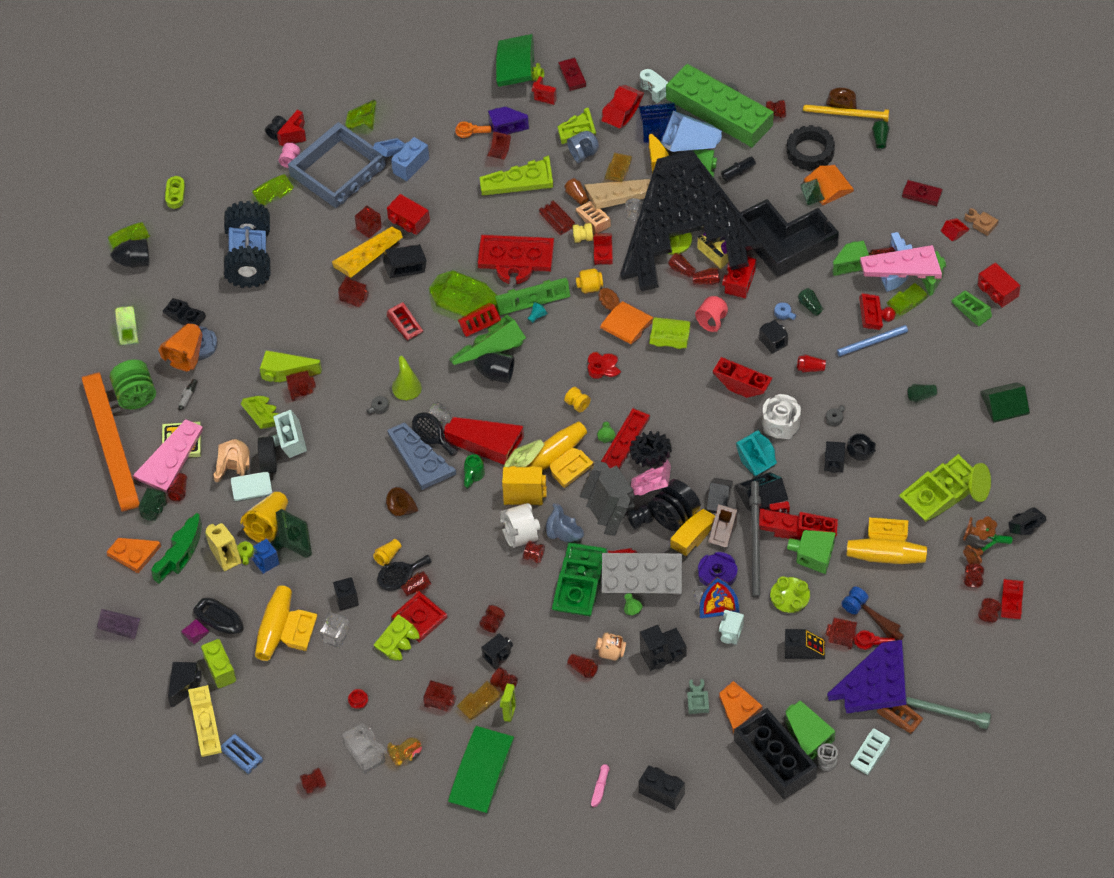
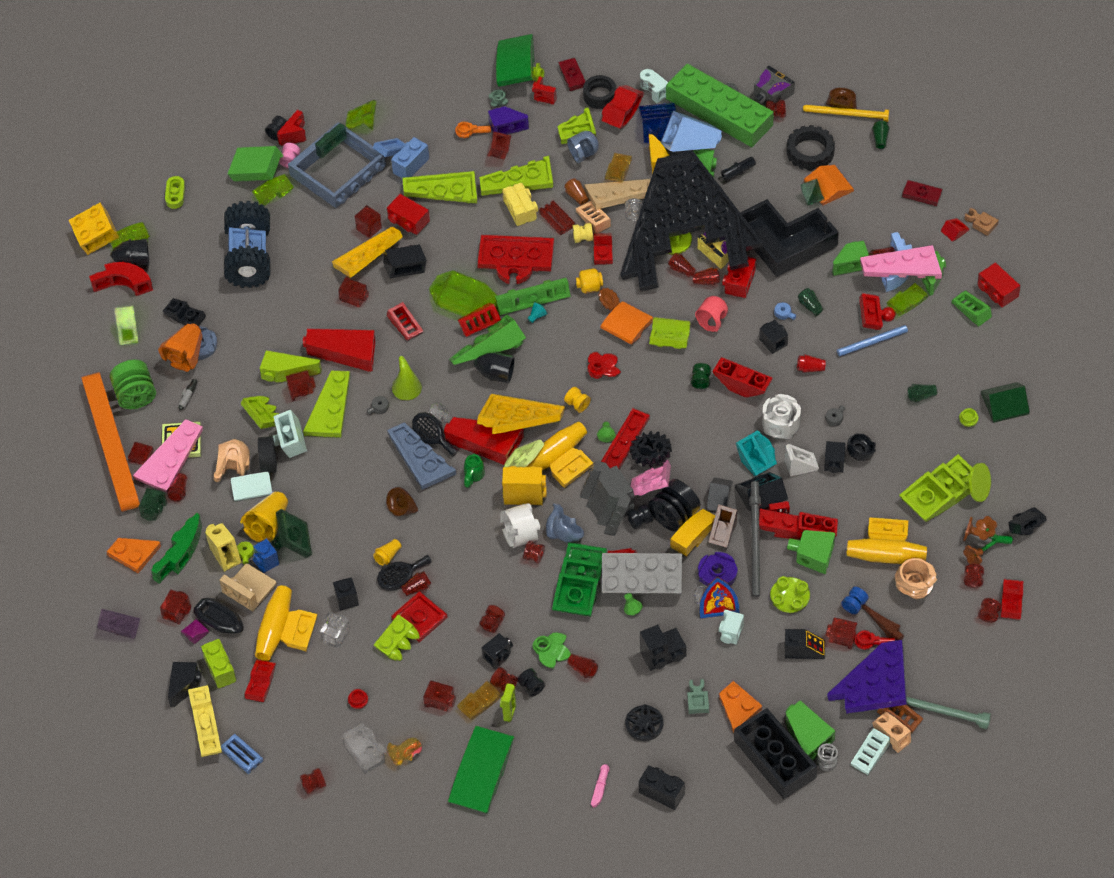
light nougat head [595,633,626,661] -> none
none -> yellow brick [69,203,119,255]
none -> red arch [89,262,153,296]
none -> clear red tile [128,442,154,465]
none -> clear red brick [160,589,191,625]
none -> tan bracket [219,564,277,611]
none -> bright green container [228,146,284,181]
none -> red slope [244,659,276,702]
none -> red slope [303,329,376,371]
none -> lime wing [303,370,350,438]
none -> clear green plate [315,123,347,158]
none -> lime wing [402,171,477,204]
none -> yellow wing [477,394,565,434]
none -> sand green plate [489,89,508,107]
none -> light yellow brick [502,183,538,226]
none -> black wheel [517,668,545,697]
none -> bright green plate [533,633,571,668]
none -> black tyre [583,75,616,109]
none -> black wheel [625,704,664,741]
none -> dark green wheel [691,363,711,389]
none -> torso [752,66,795,107]
none -> white slope [785,444,819,476]
none -> light nougat leg [872,712,911,753]
none -> light nougat helmet [895,558,937,599]
none -> lime plate [959,408,979,427]

